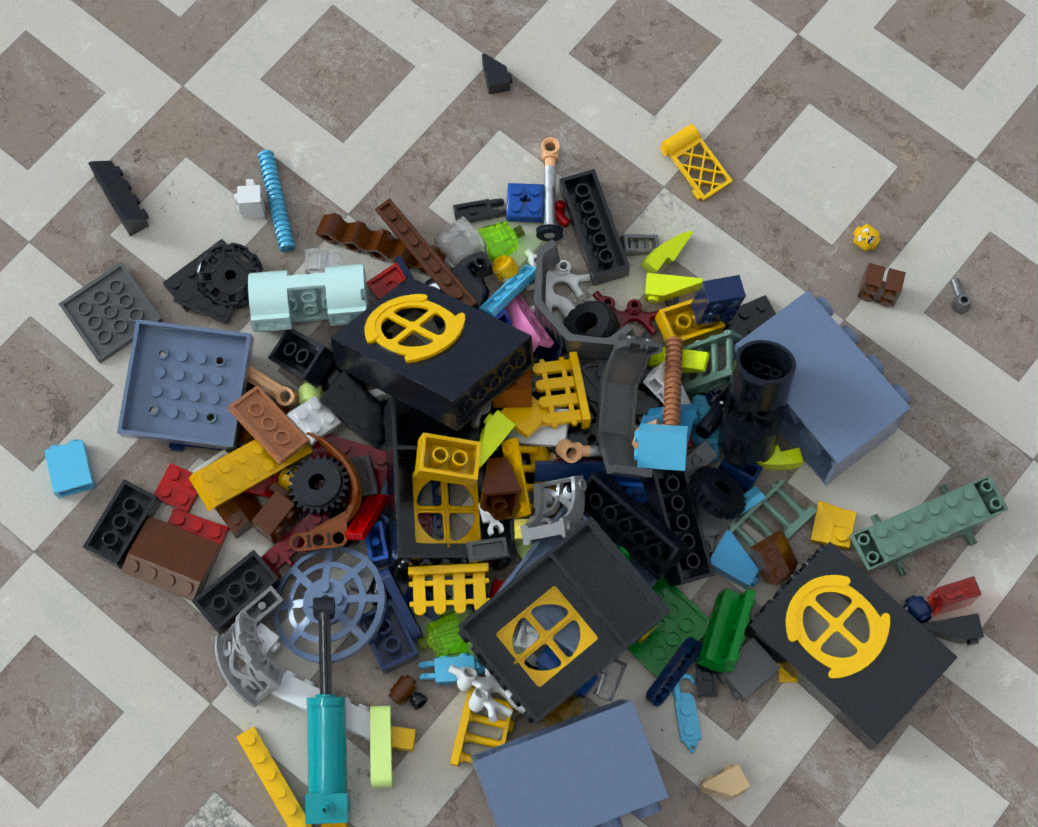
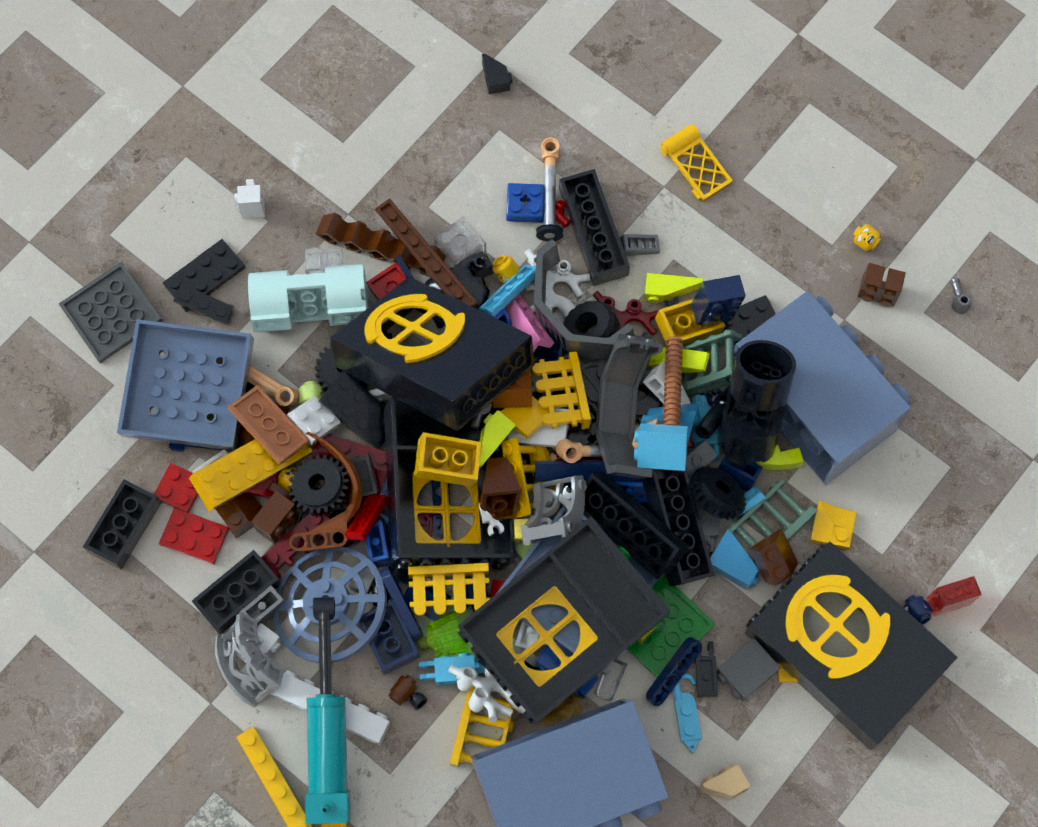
medium azure brick [44,439,96,498] -> none
black slope [88,161,149,236] -> none
reddish brown slope [121,516,221,600] -> none
black plate [196,242,263,309] -> none
medium azure piece [258,150,296,252] -> none
black brick [268,329,335,388] -> none
yellowish green beam [370,705,394,789] -> none
yellow brick [392,726,417,752] -> none
black hinge [453,198,506,225] -> none
dark grey tile [466,537,509,563] -> none
clear neon green torso [478,221,525,262] -> none
neon yellow slope [640,230,693,273] -> none
green brick [697,588,756,673] -> none
sand green piece [849,475,1009,576] -> none
black slope [921,613,984,646] -> none

